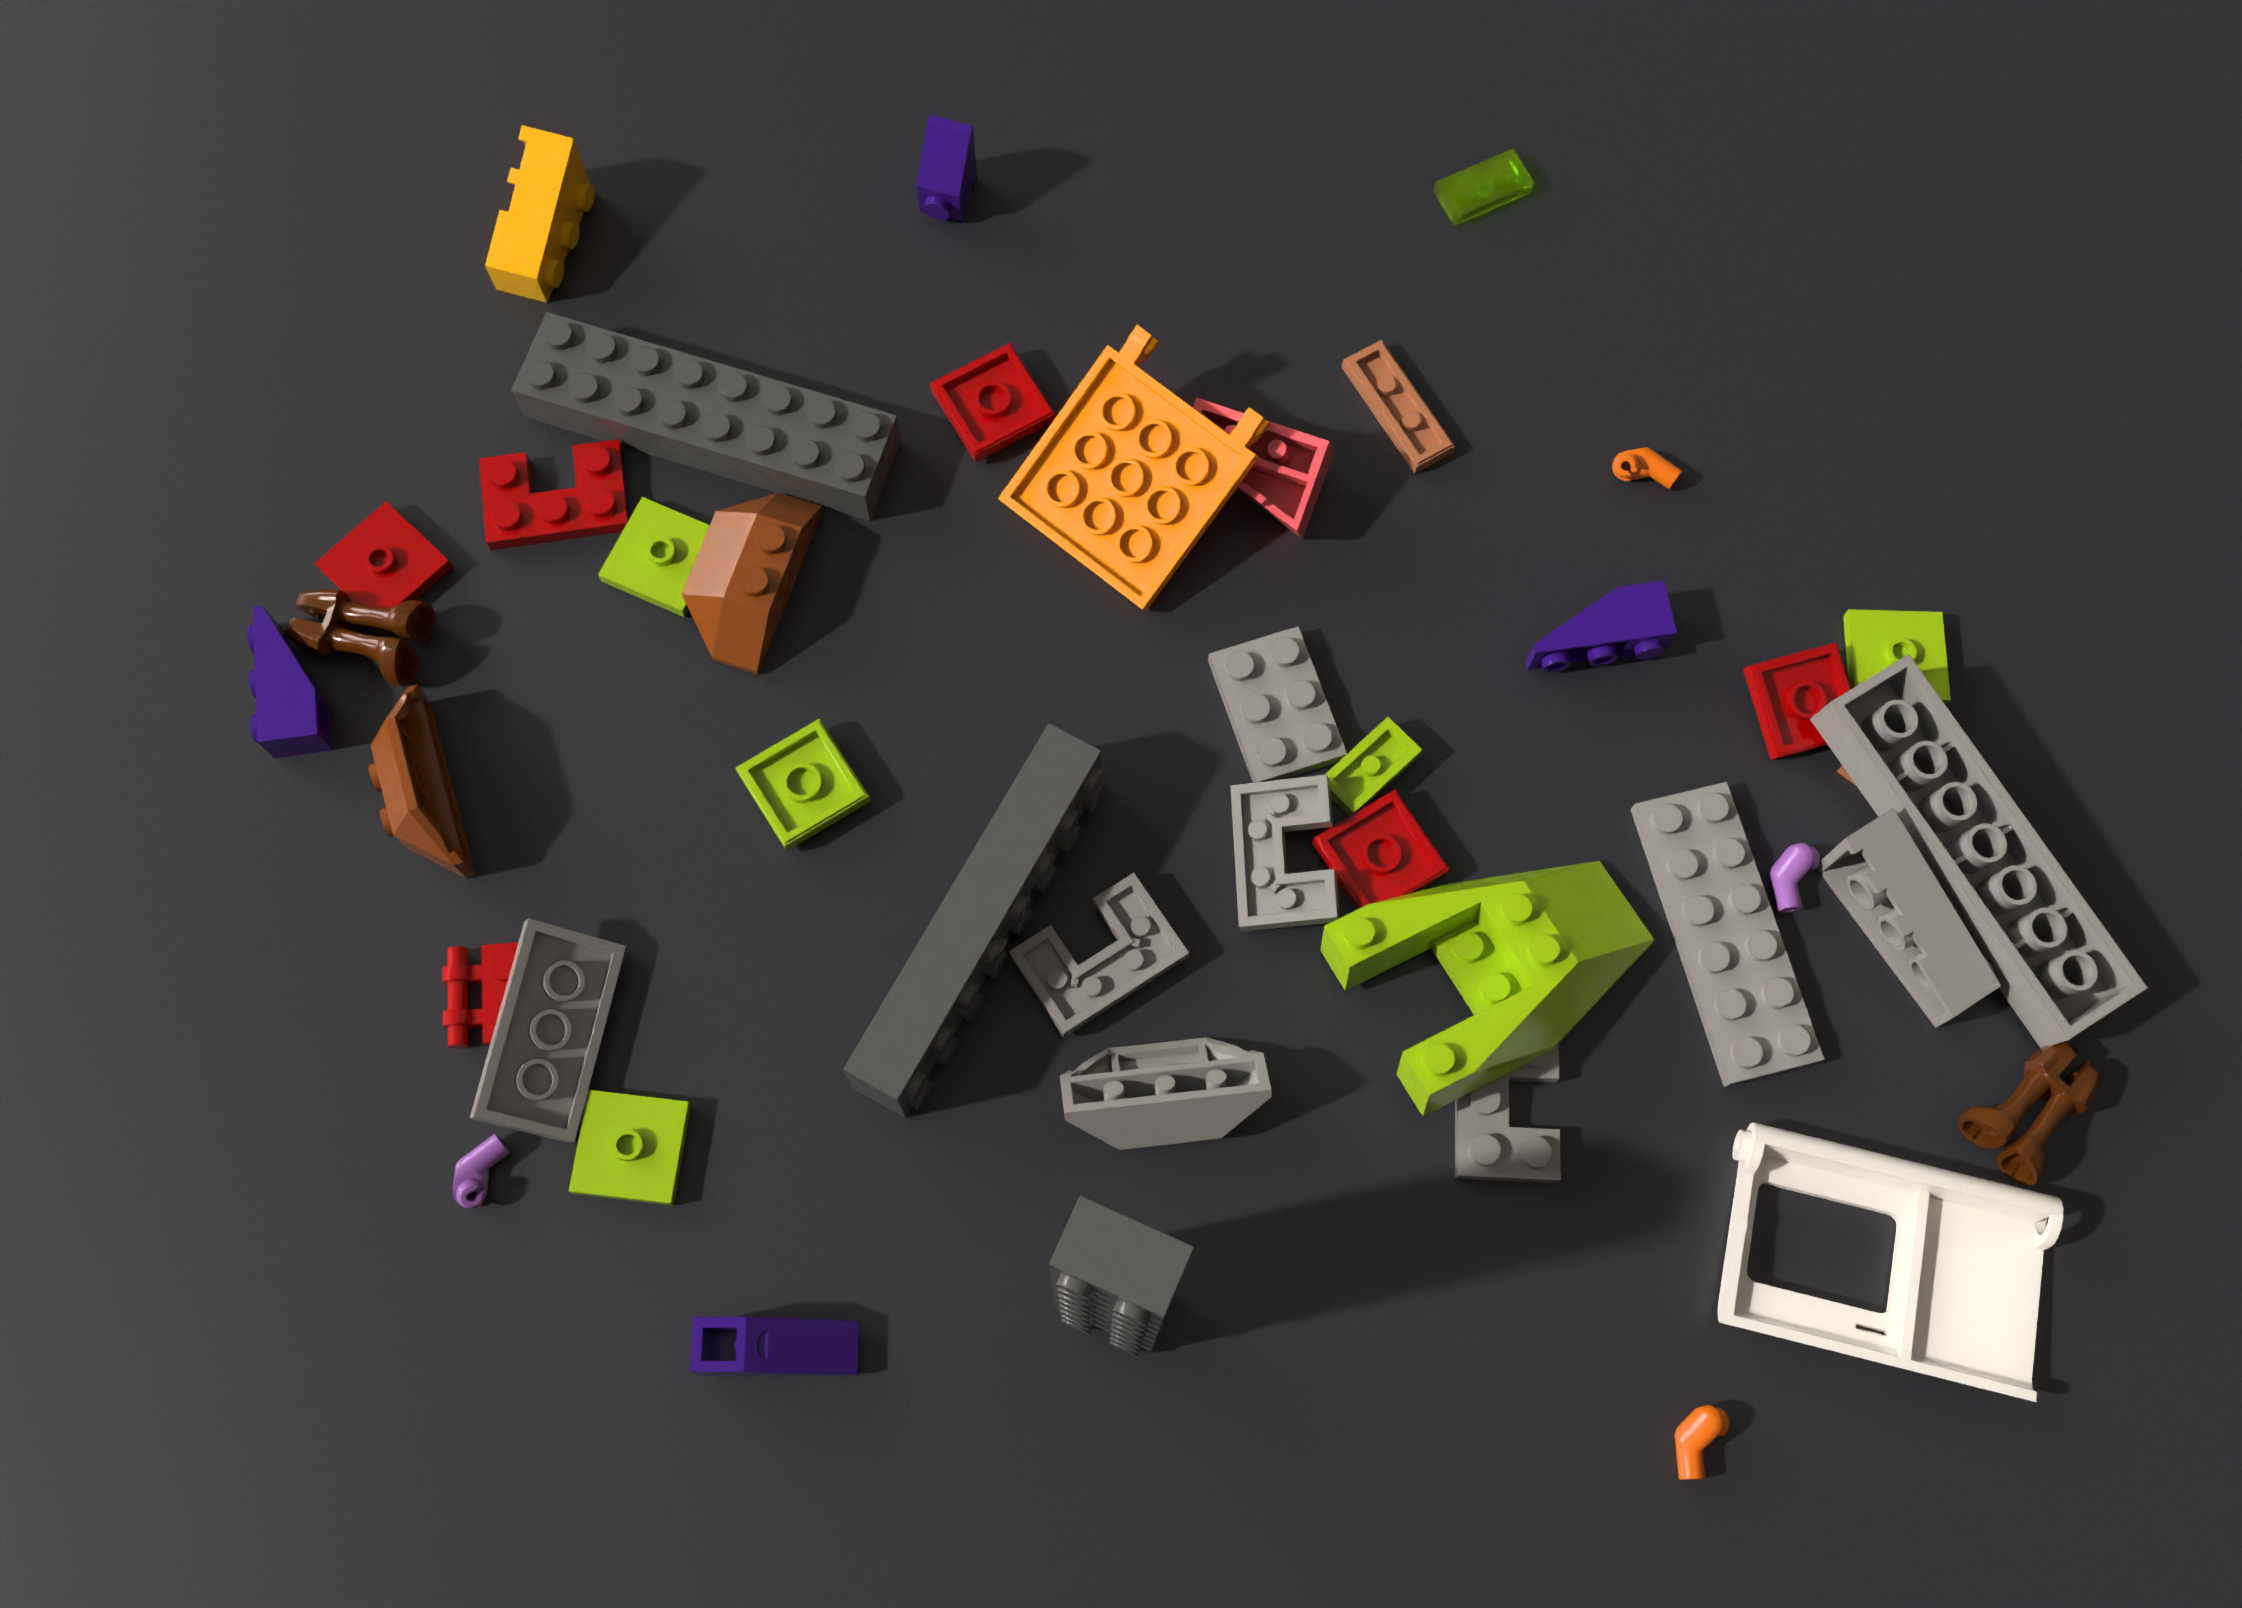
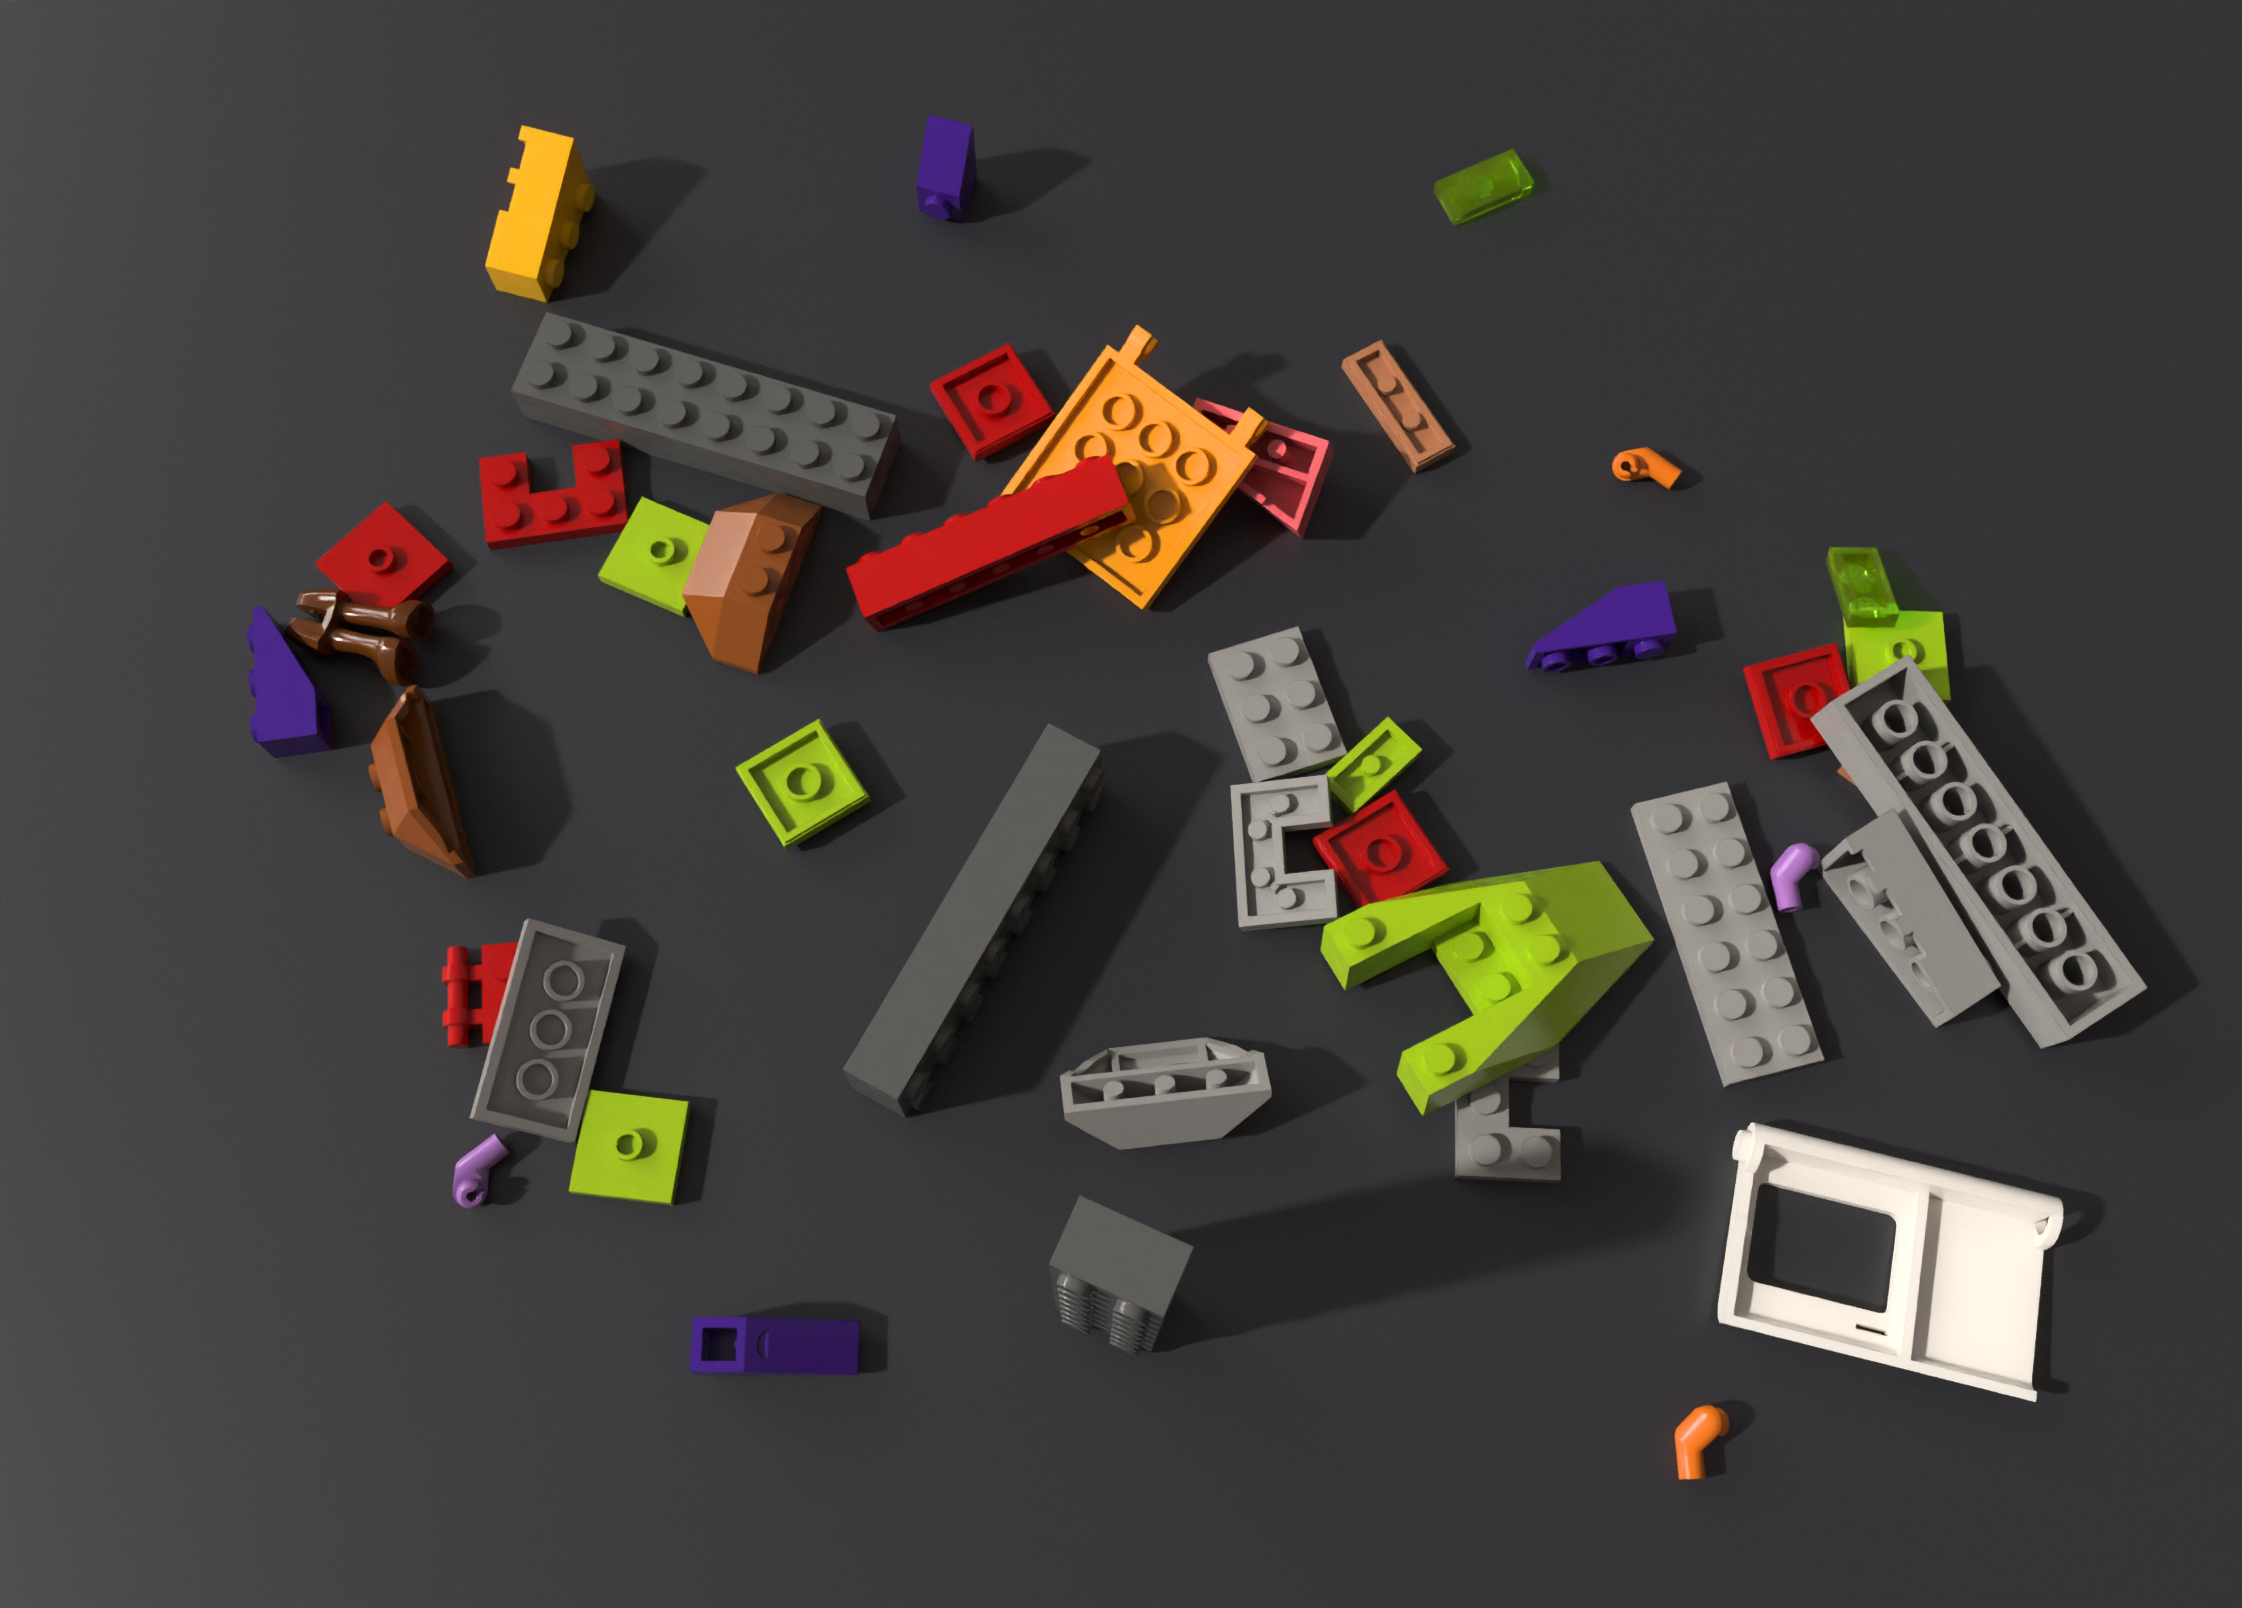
light grey plate [1009,873,1189,1038] -> none
reddish brown piece [1957,1040,2103,1186] -> none
none -> red brick [846,453,1138,632]
none -> clear neon green plate [1825,547,1900,628]

